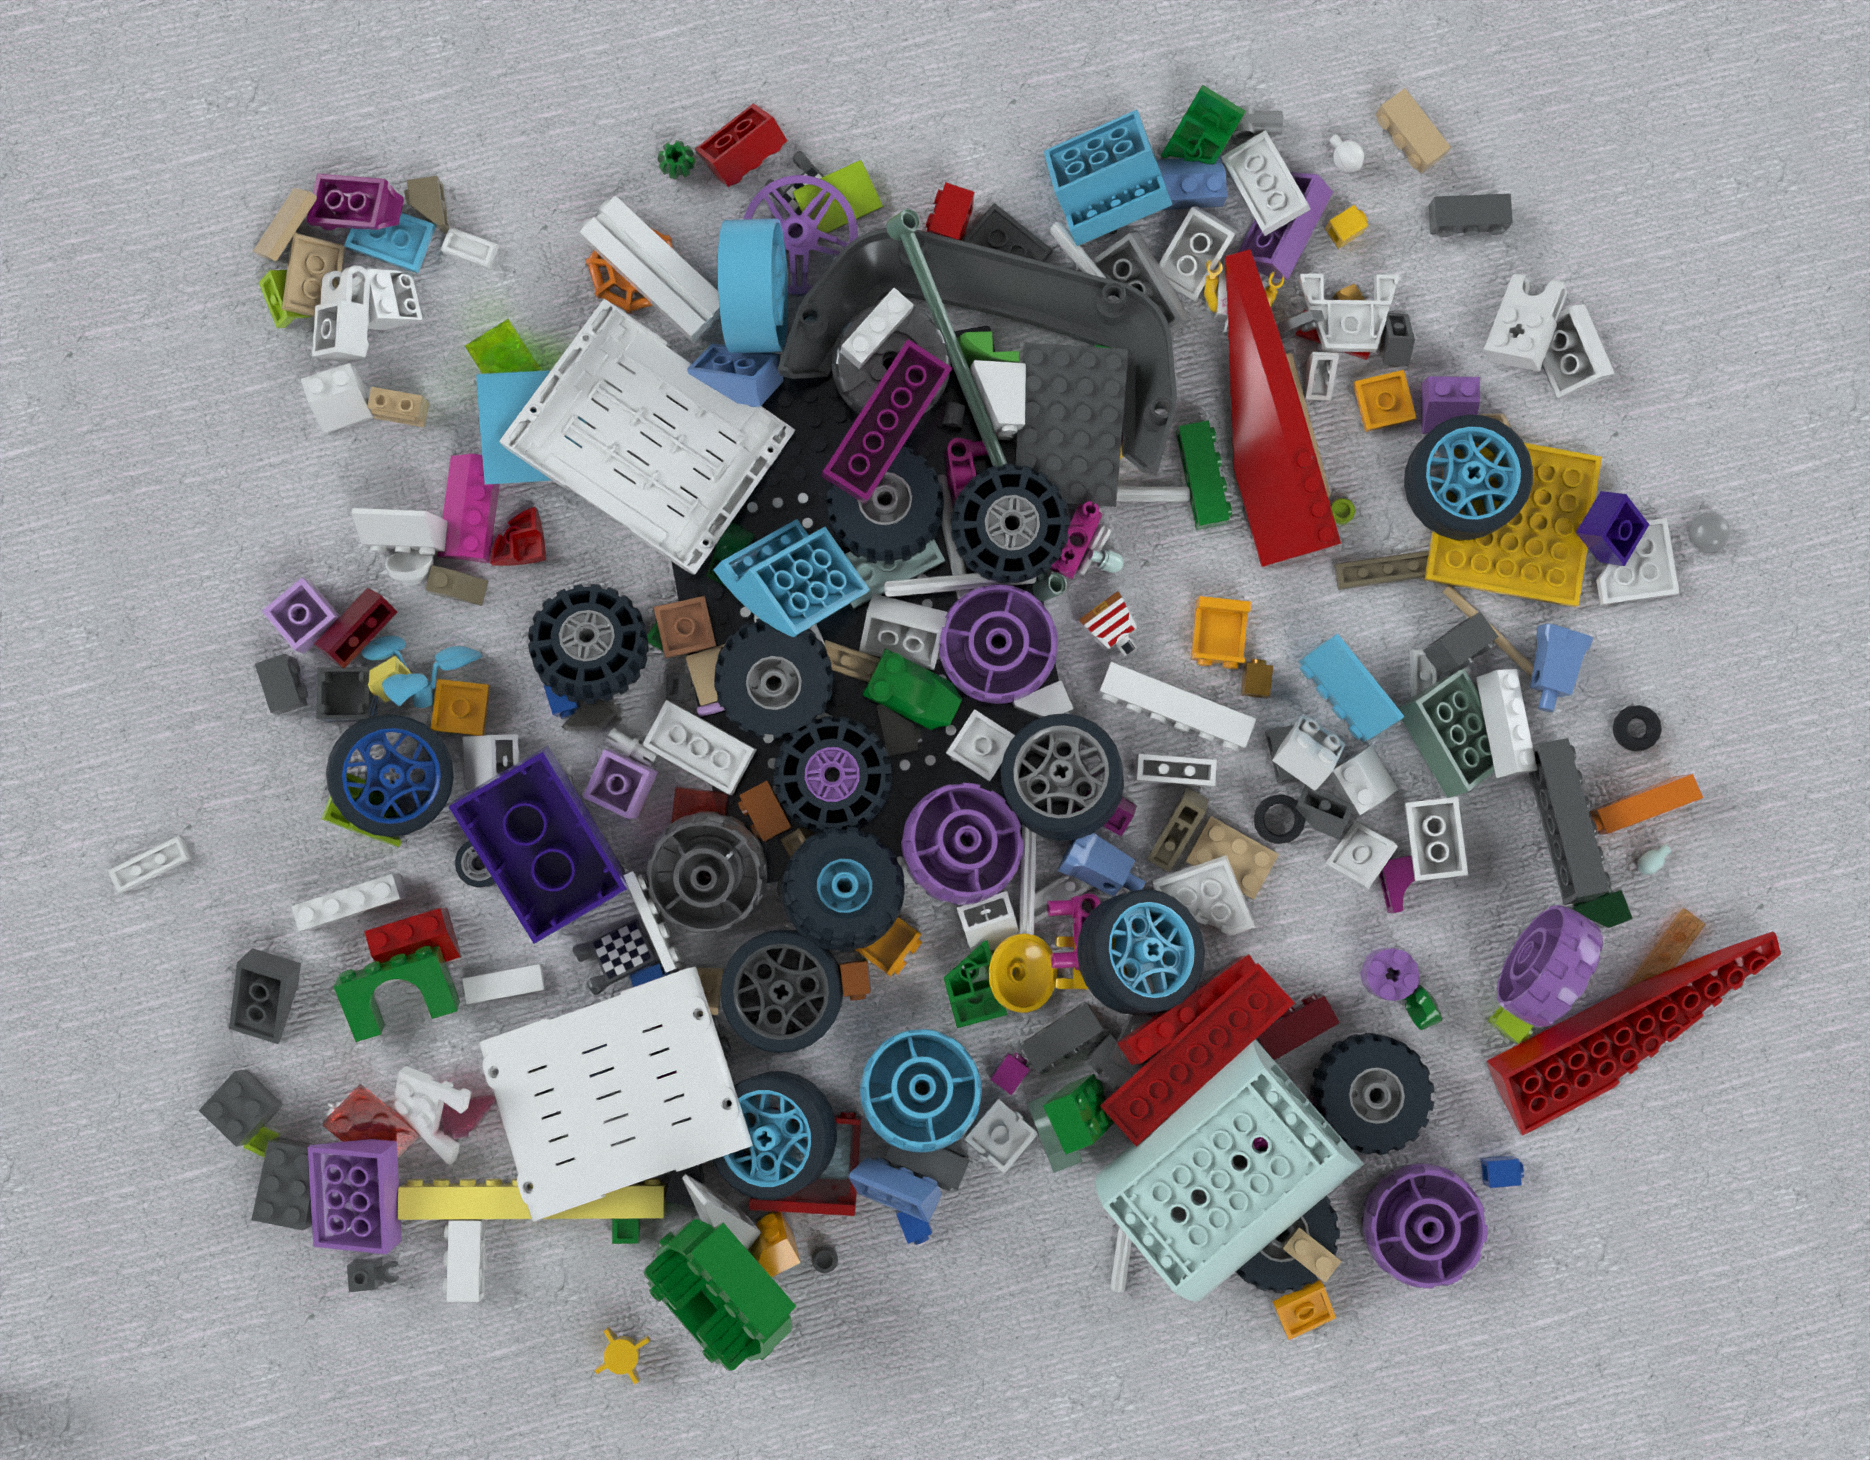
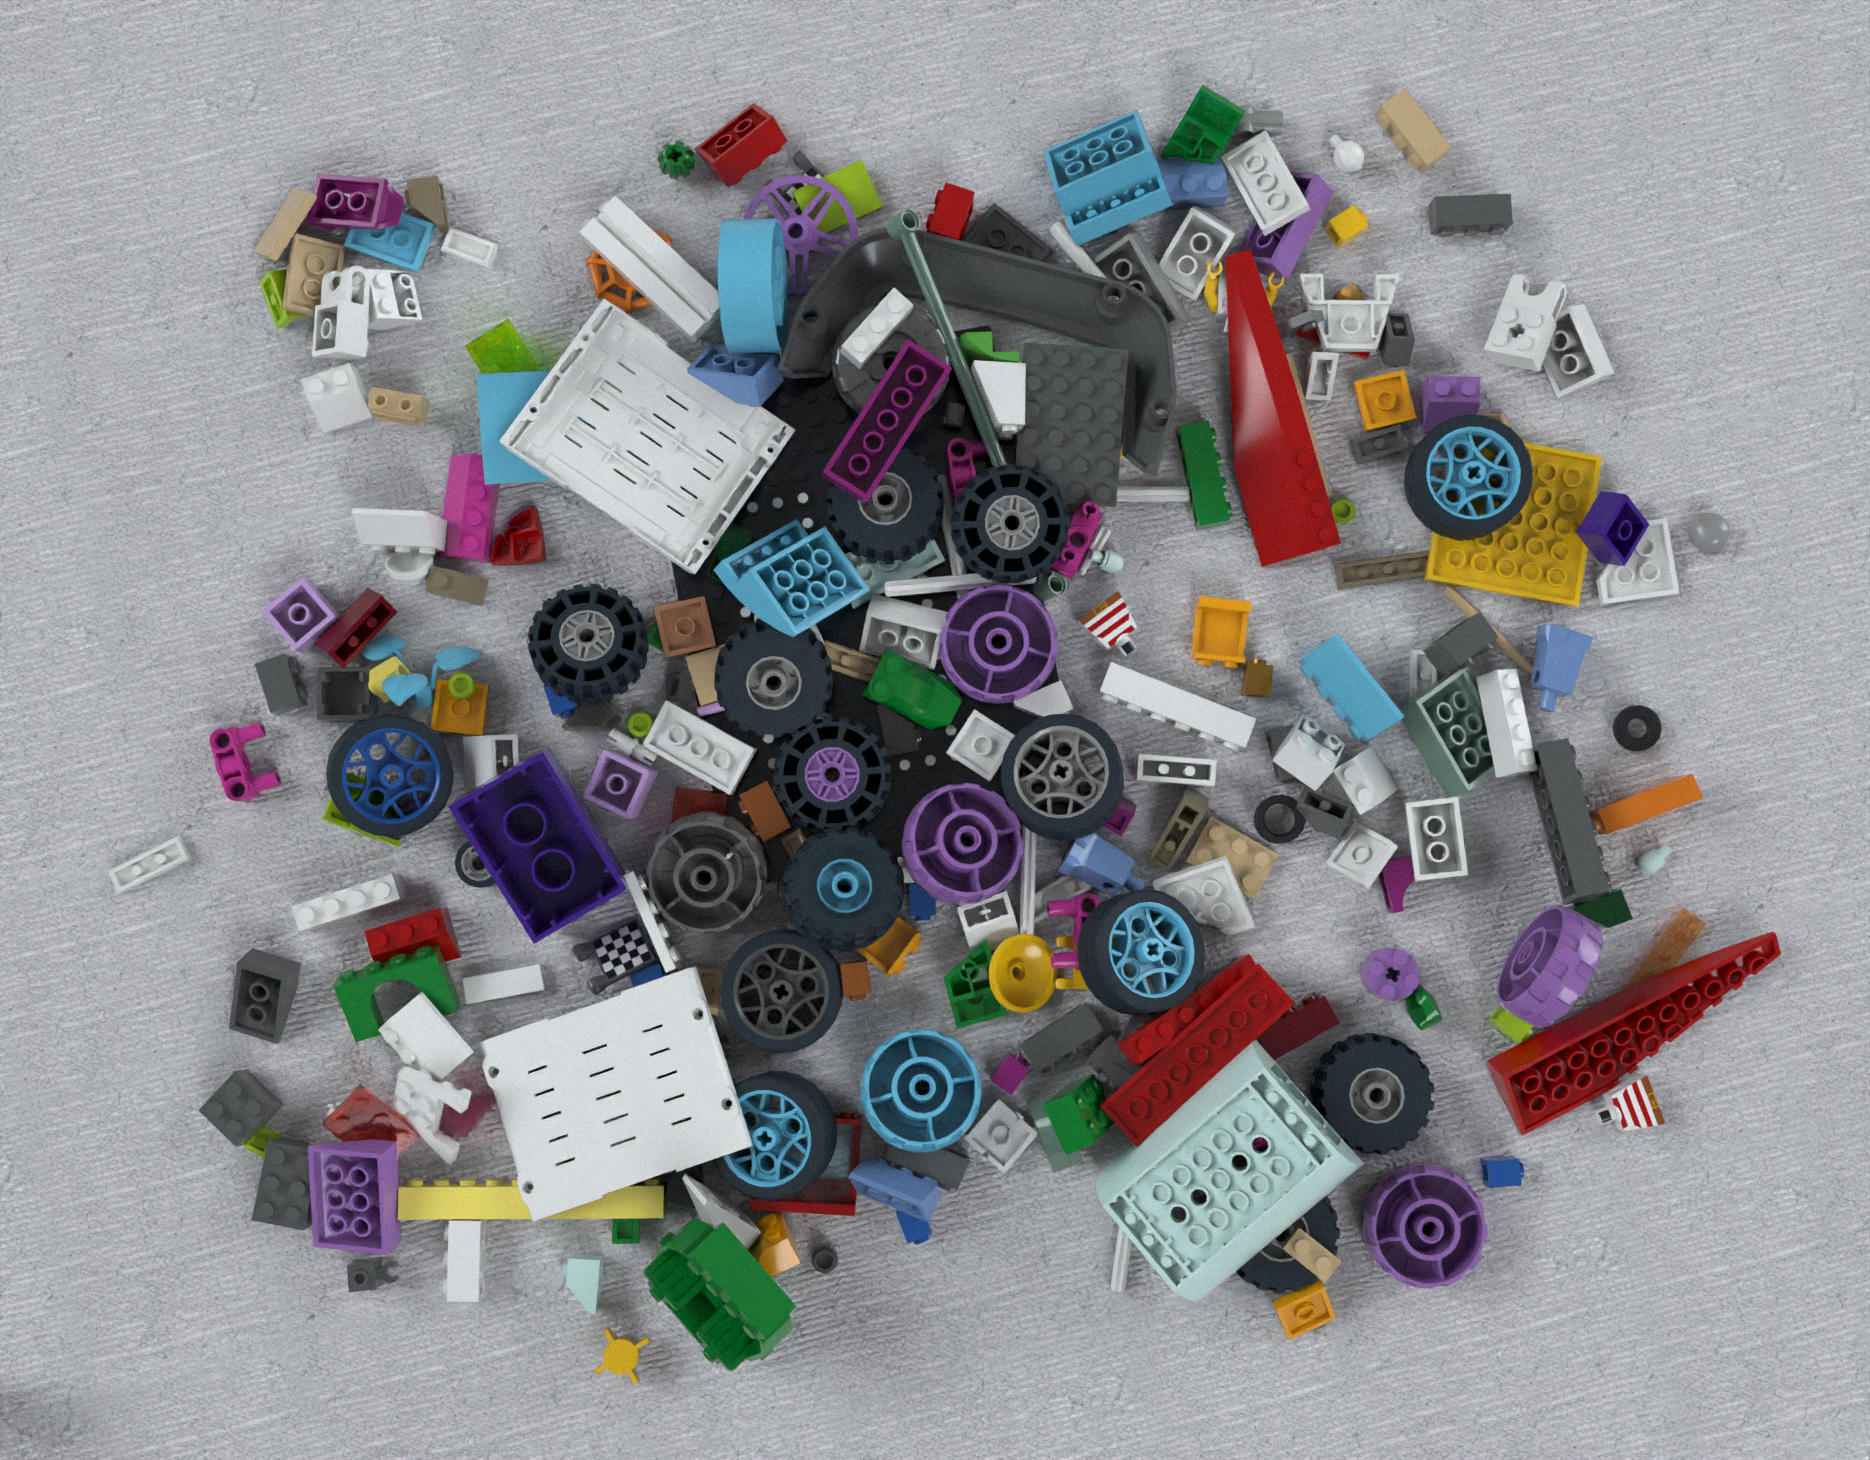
none -> dark pink piece [209,722,281,802]
none -> white slope [378,992,474,1082]
none -> lime tile [448,672,476,699]
none -> light aqua slope [563,1253,604,1314]
none -> lime tile [628,712,654,738]
none -> blue brick [909,884,936,921]
none -> dark grey plate [1349,424,1408,465]
none -> torso [1594,1073,1665,1131]

